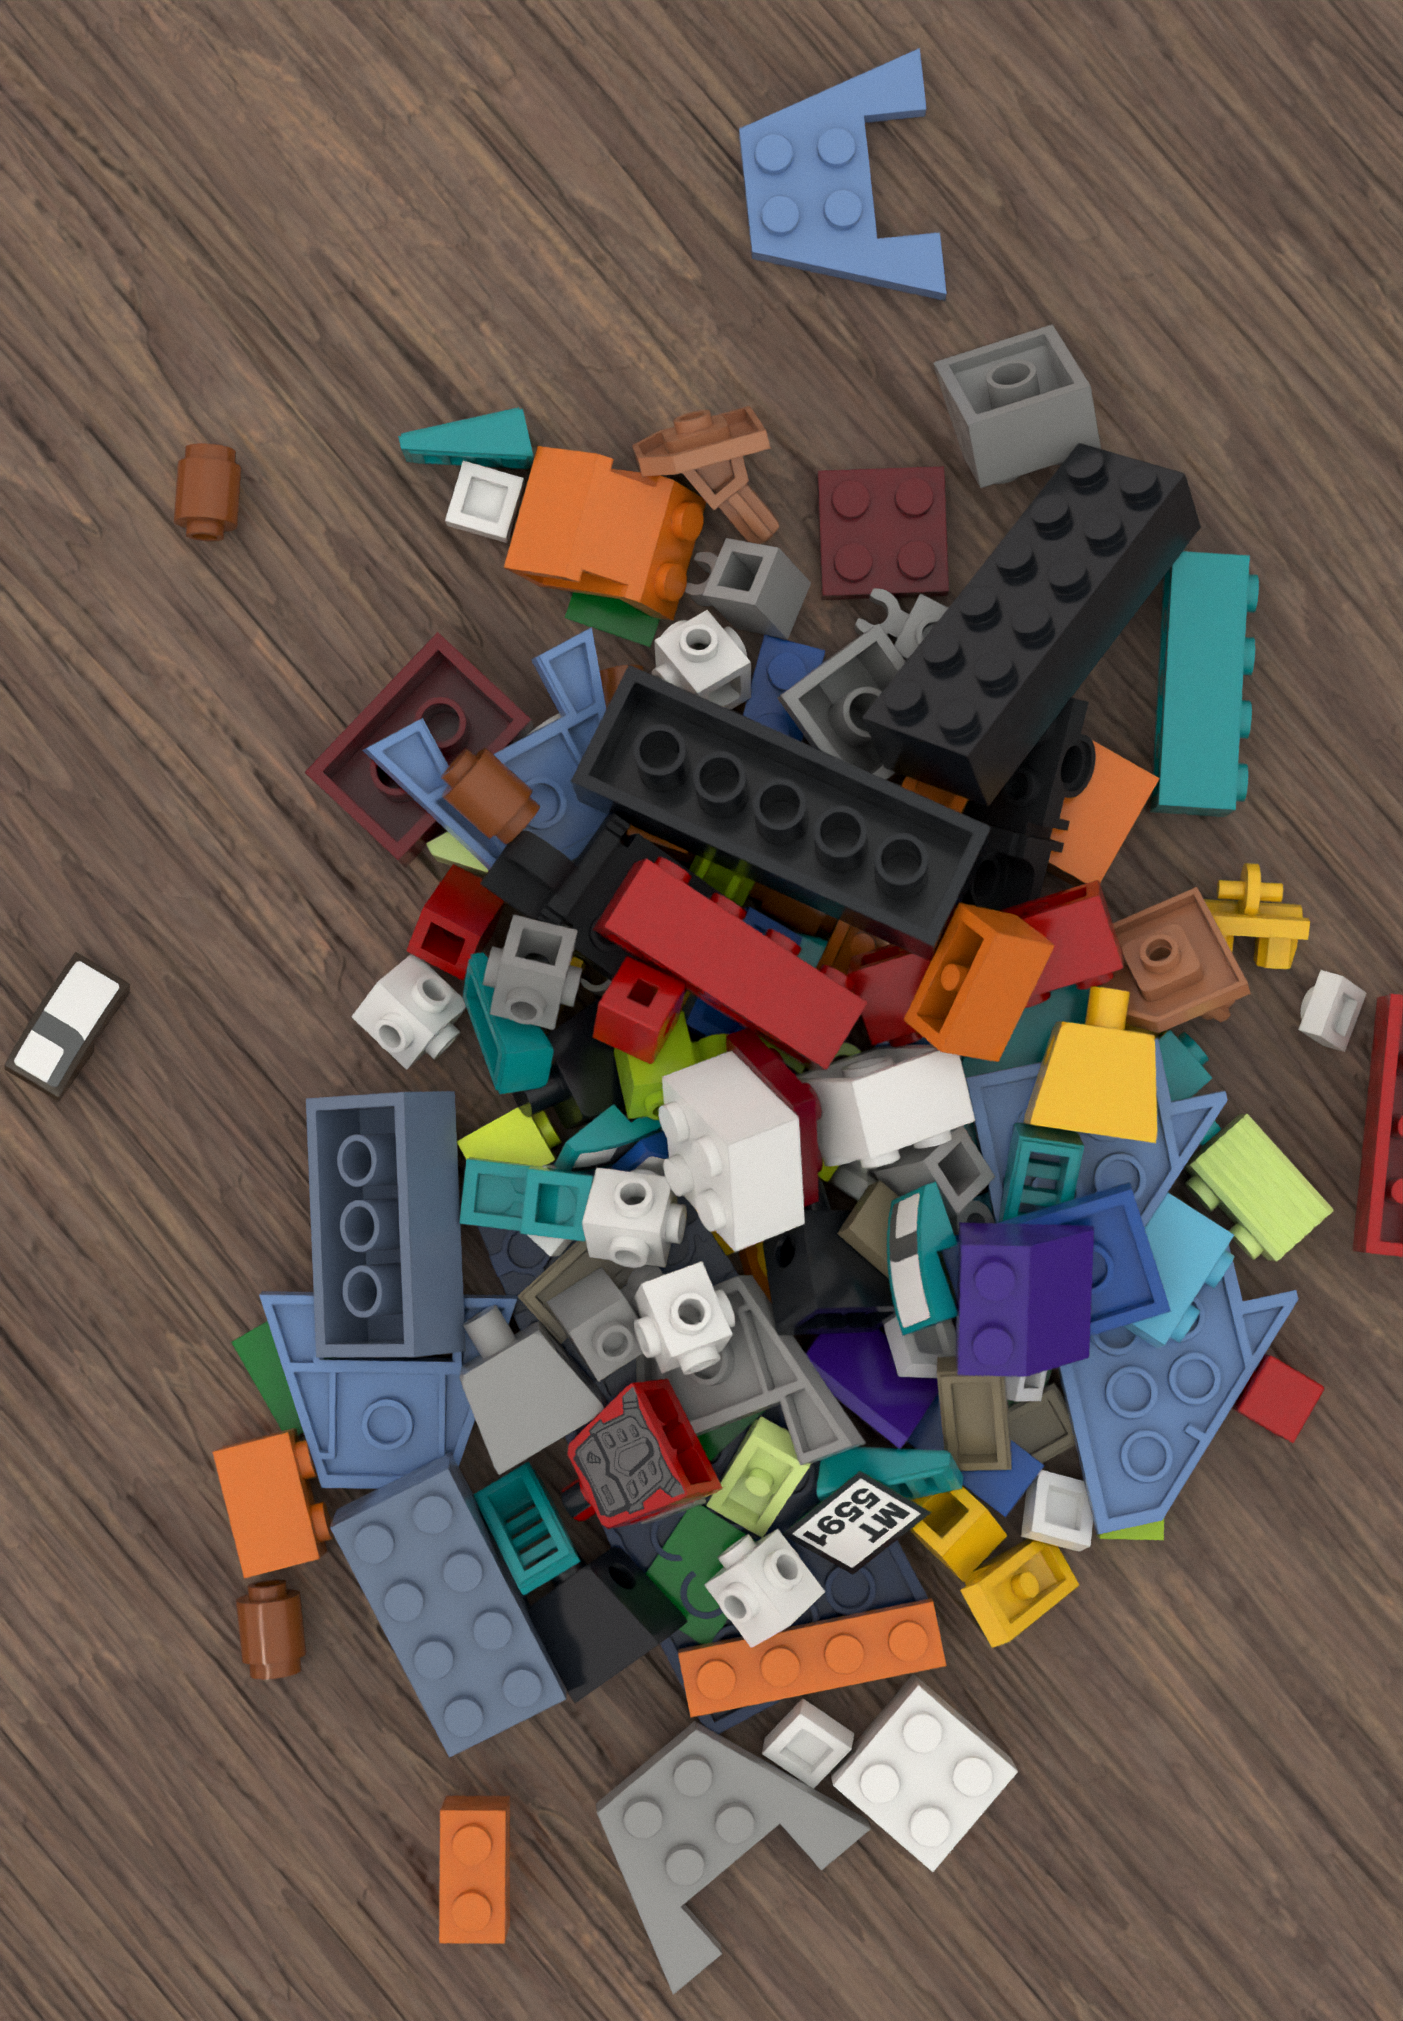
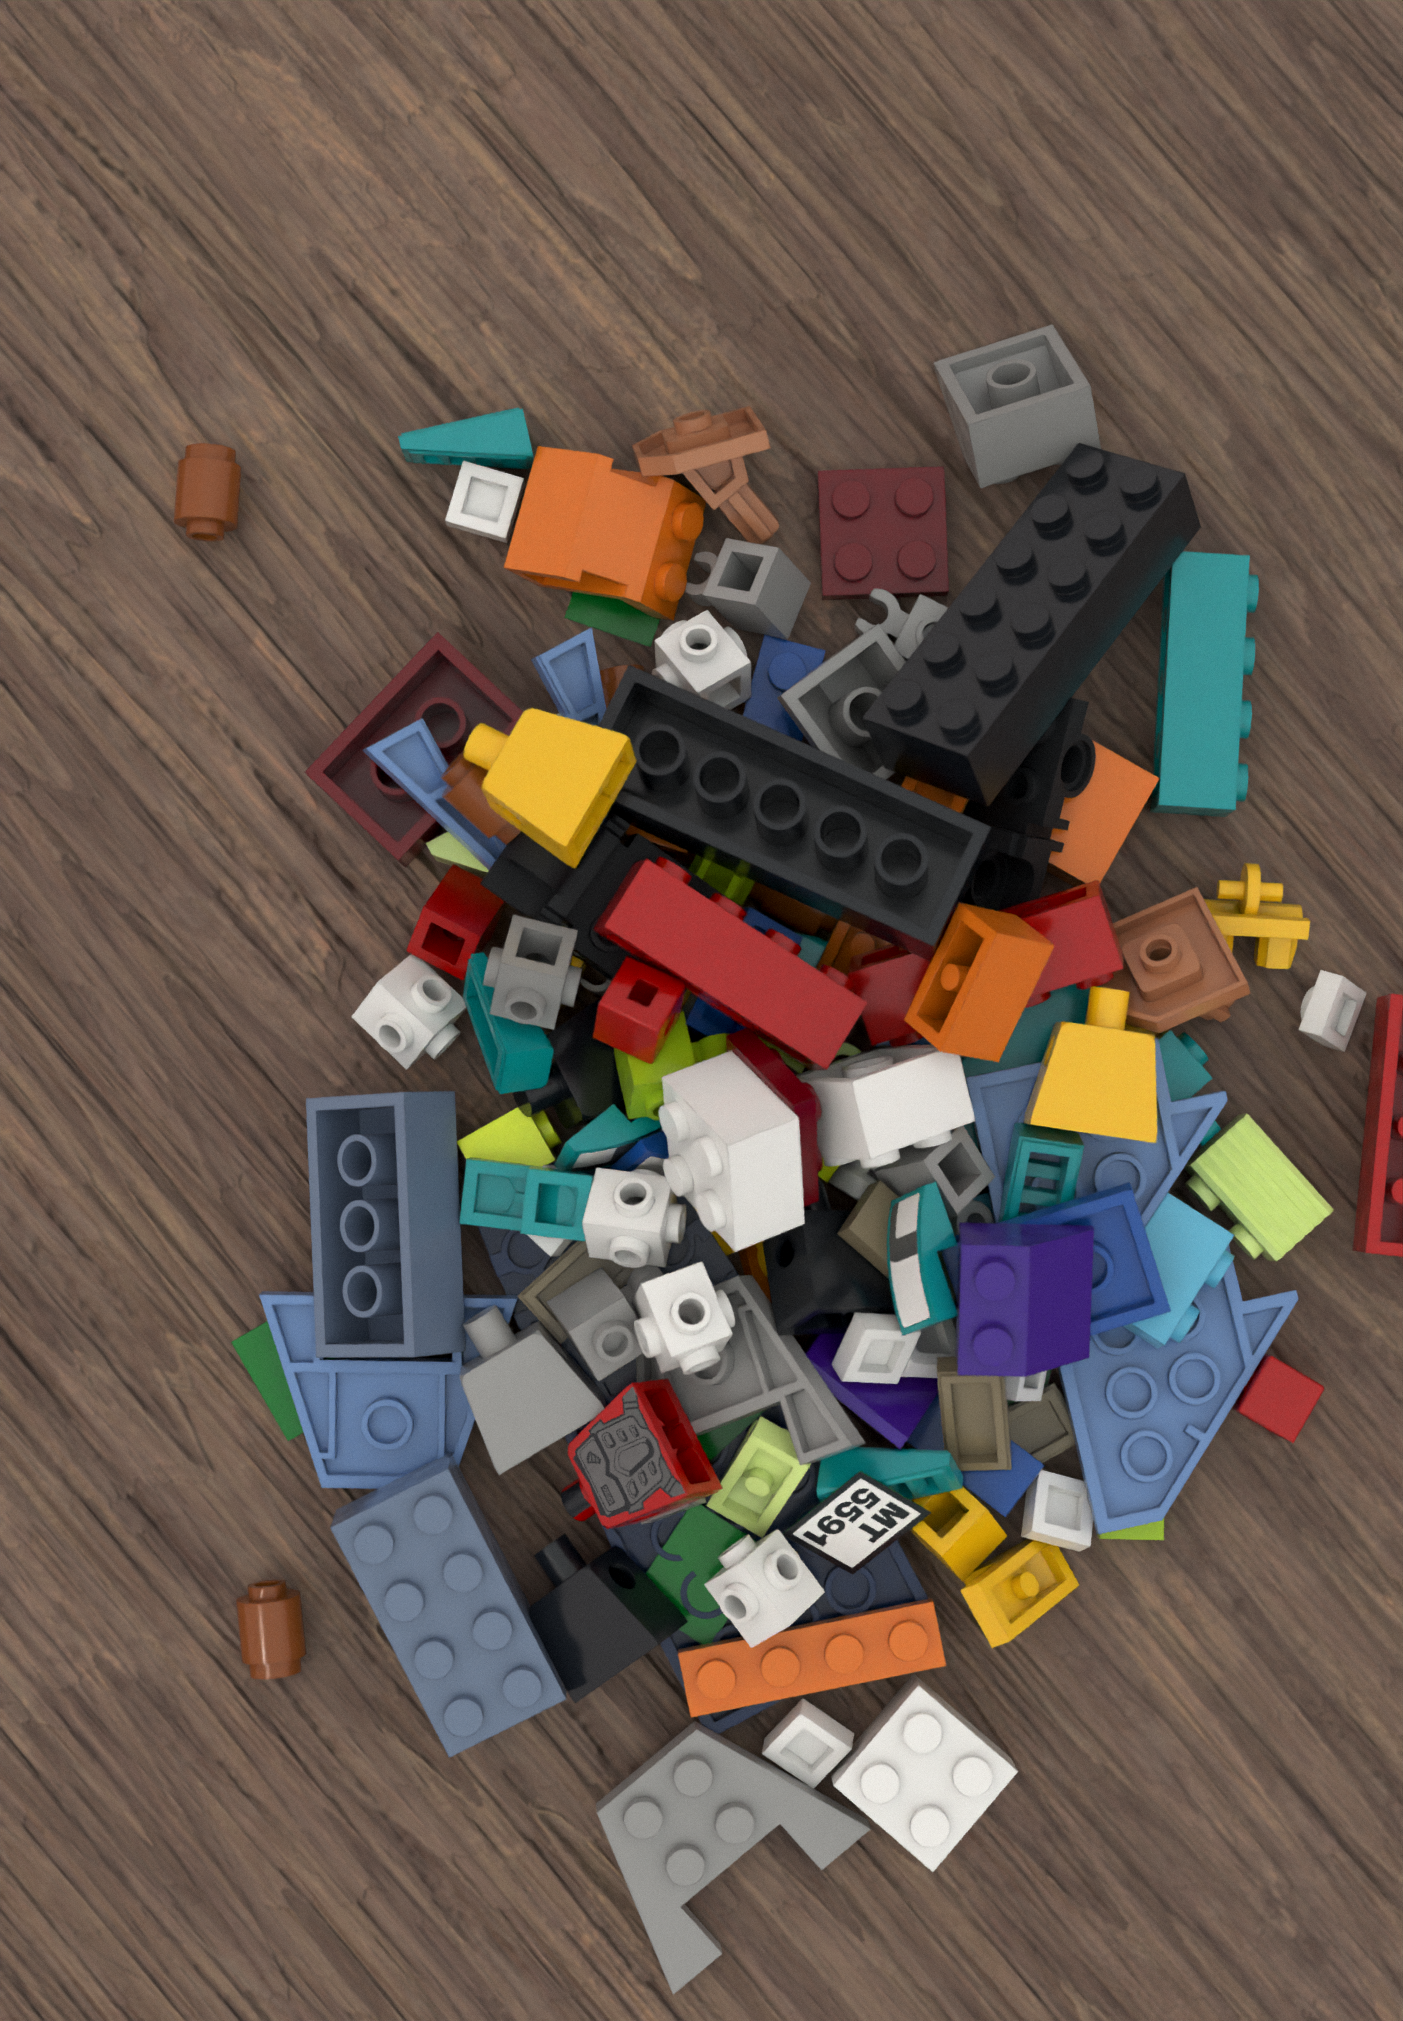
slope [4,952,130,1102] -> none
orange brick [212,1428,333,1579] -> none
orange brick [439,1796,510,1944] -> none
teal slope [473,1461,580,1595] -> none
medium blue wing [739,48,947,301] -> none
none -> yellow torso [464,708,637,868]
none -> white plate [831,1312,922,1384]

